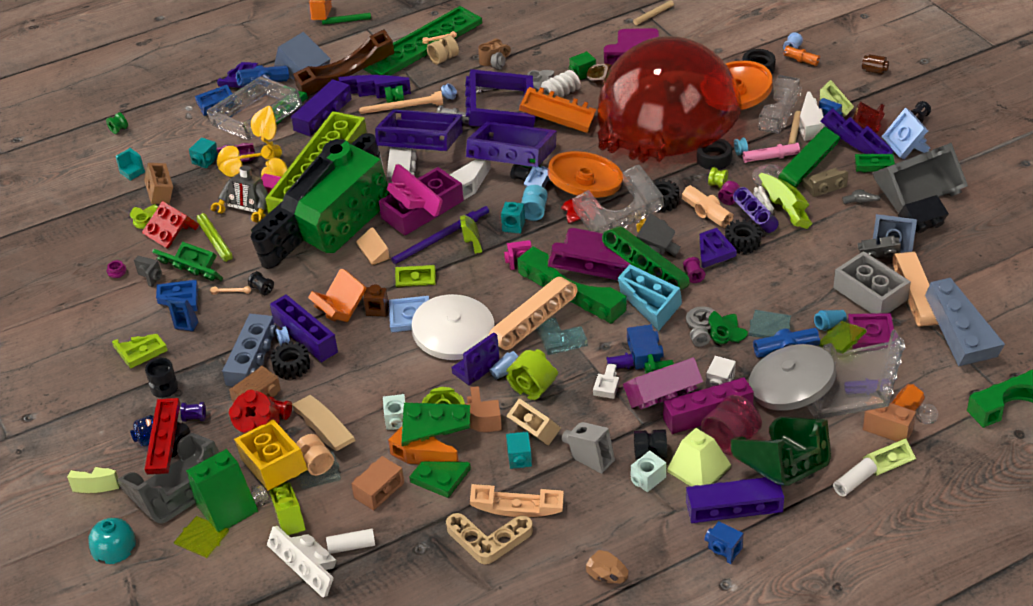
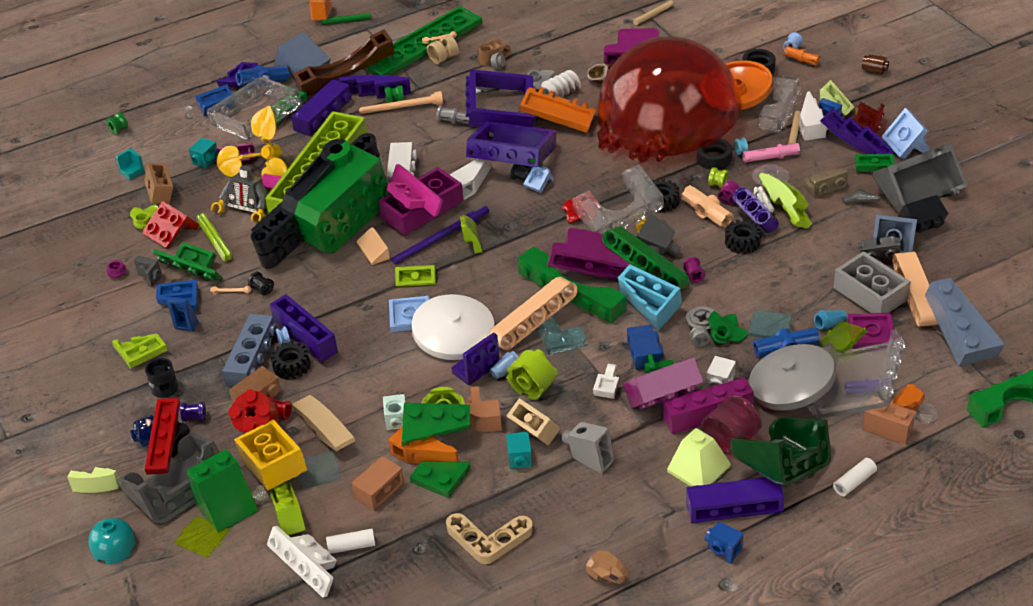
light nougat wheel [296,434,334,476] -> none
orange bracket [308,269,366,322] -> none
reddish brown brick [363,284,389,317] -> none
dark purple window [375,109,463,151] -> none
light blue plate [441,83,457,100] -> none
light nougat slope [470,484,563,517] -> none
teal brick [501,202,525,234] -> none
dark pink bracket [504,240,532,270] -> none
medium azure wheel [521,185,548,221] -> none
orange dish [547,151,623,198] -> none
green brick [568,51,597,80] -> none
dark purple pin [606,352,634,369] -> none
light aqua brick [631,451,666,492] -> none
black wheel [634,429,667,460] -> none
dark purple wing [699,228,737,268] -> none
green beam [778,127,841,188] -> none
yellowish green slope [863,438,916,476] -> none
black bush [911,101,931,123] -> none

